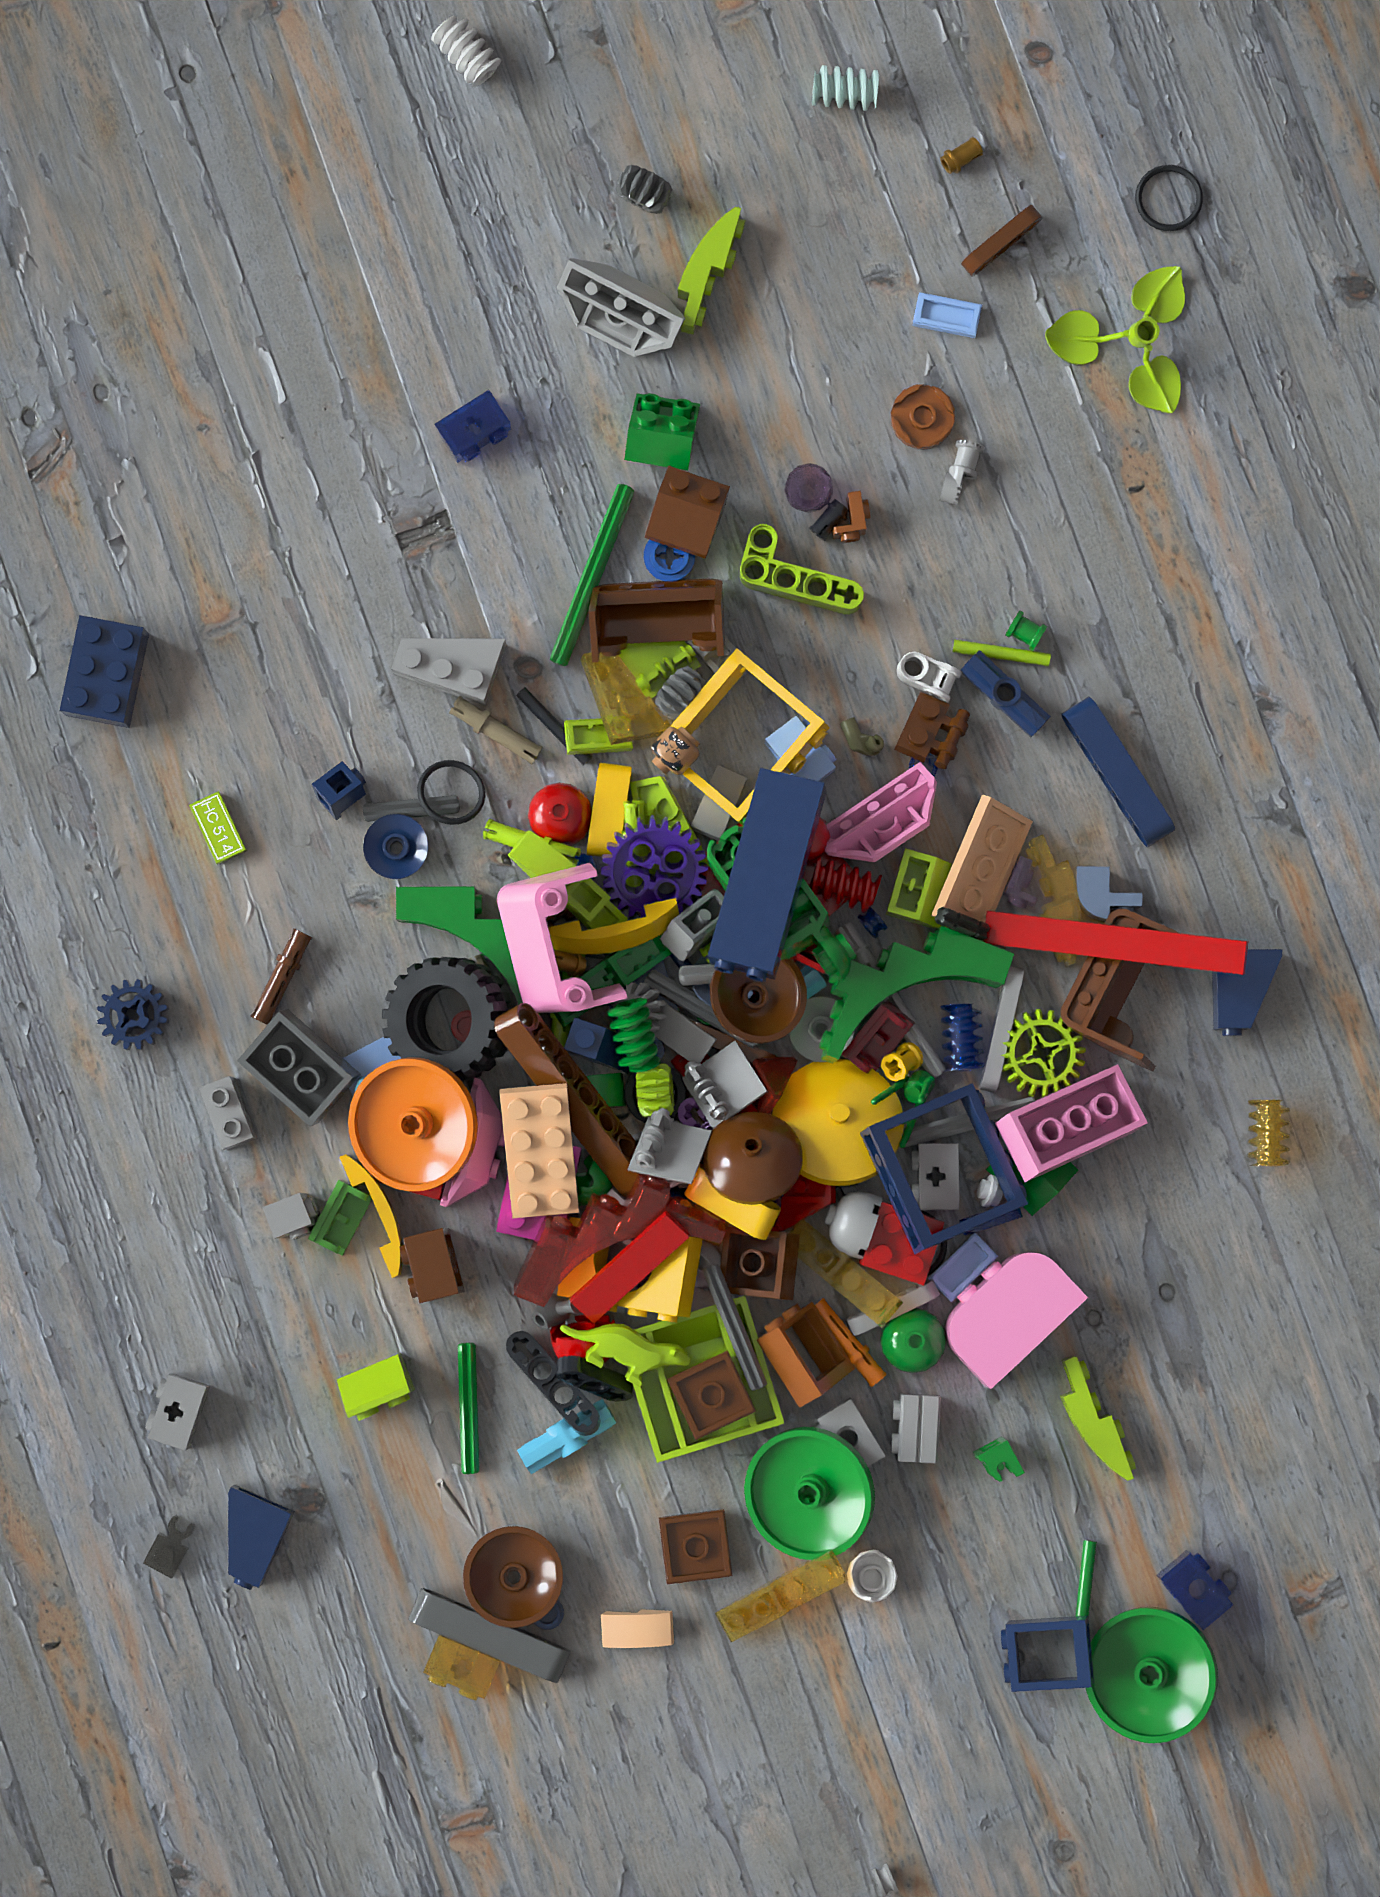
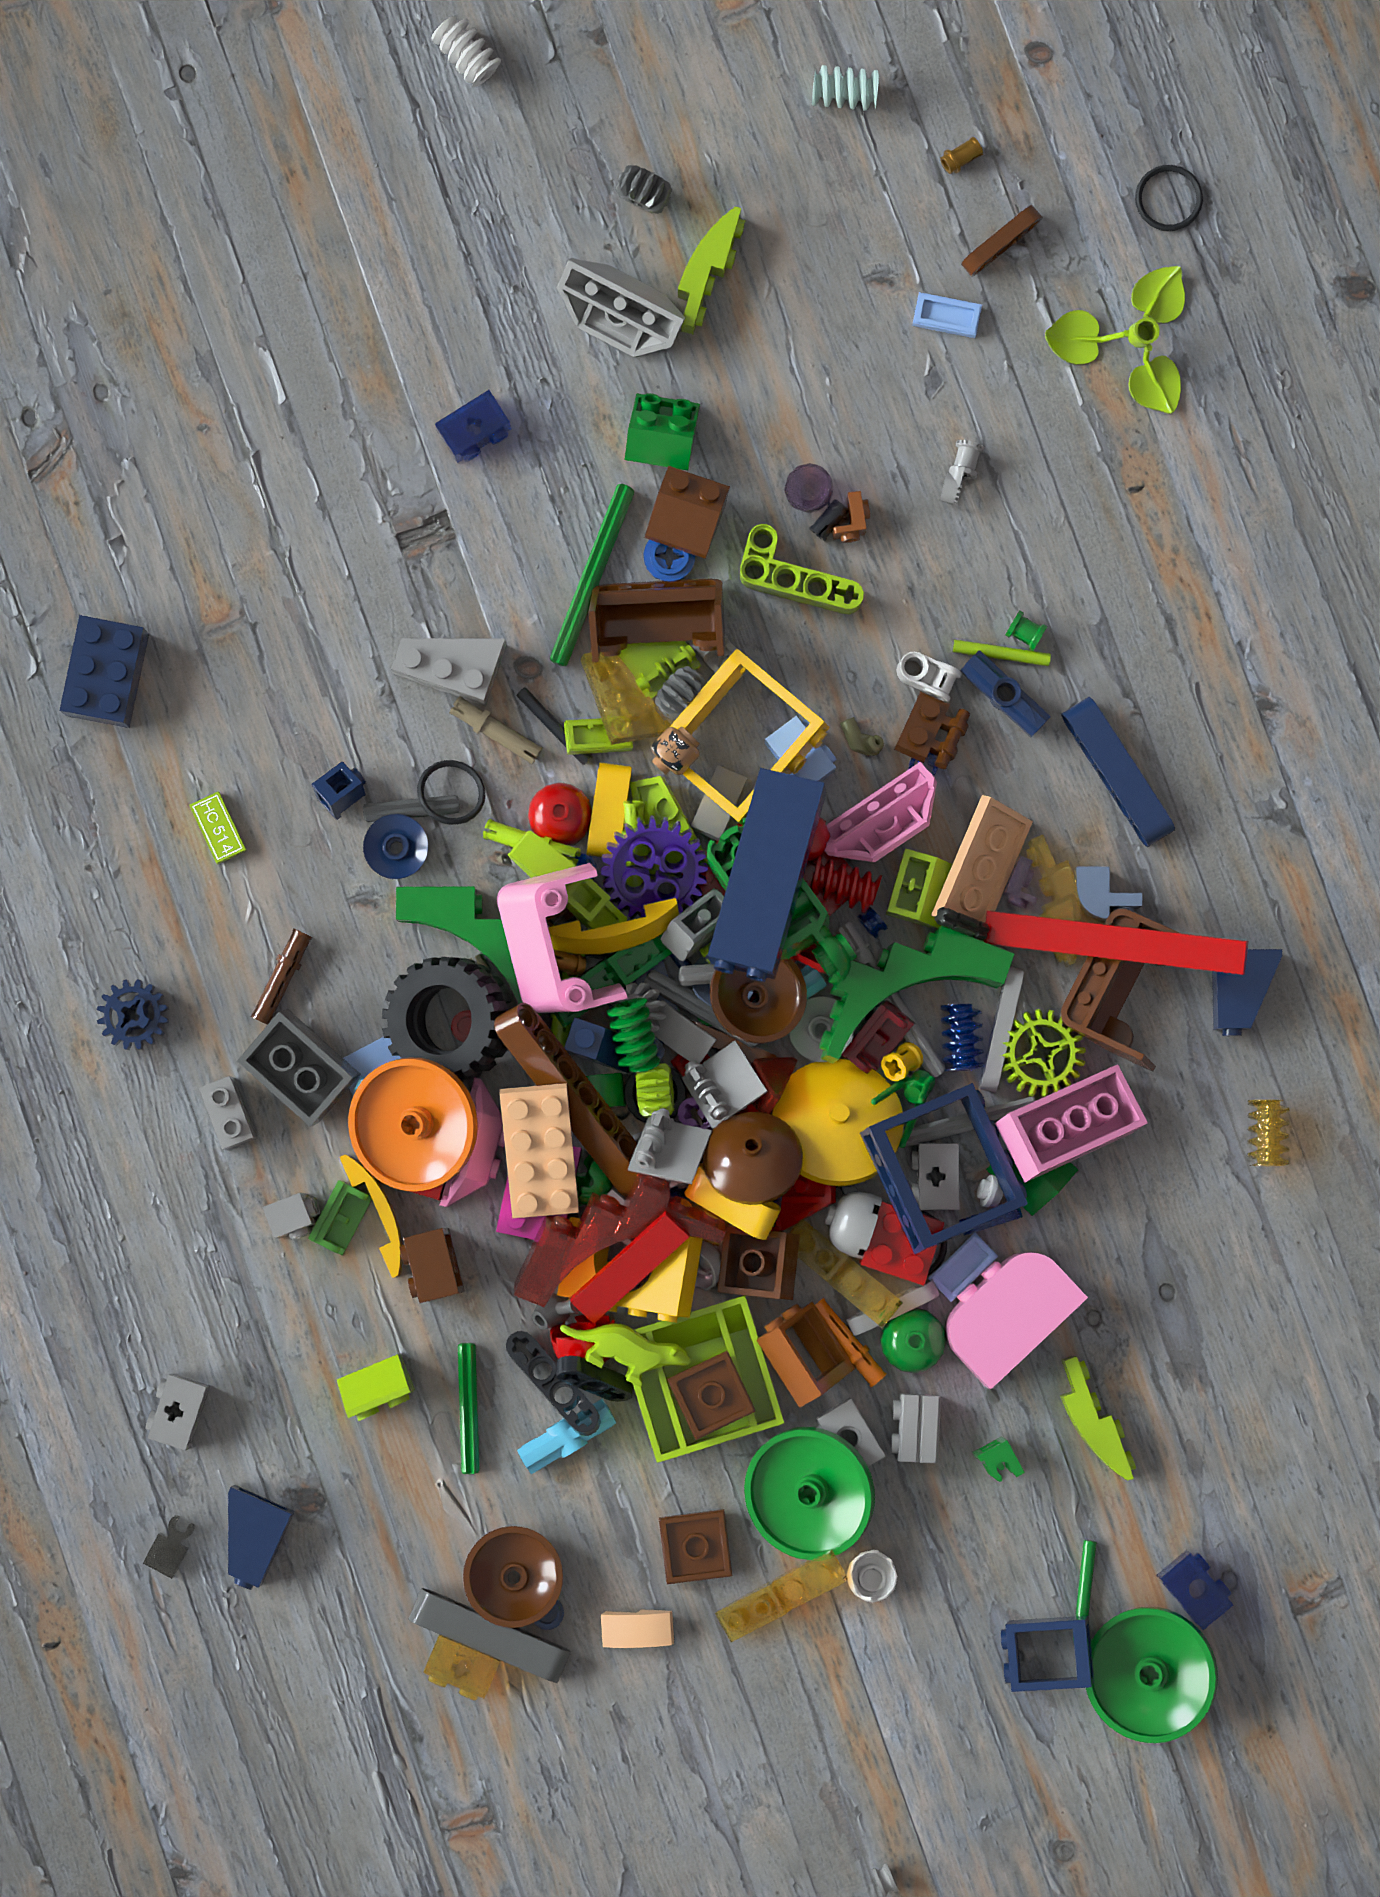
dark grey axle [703,1264,767,1391] -> none
dark orange tile [891,384,955,449] -> none

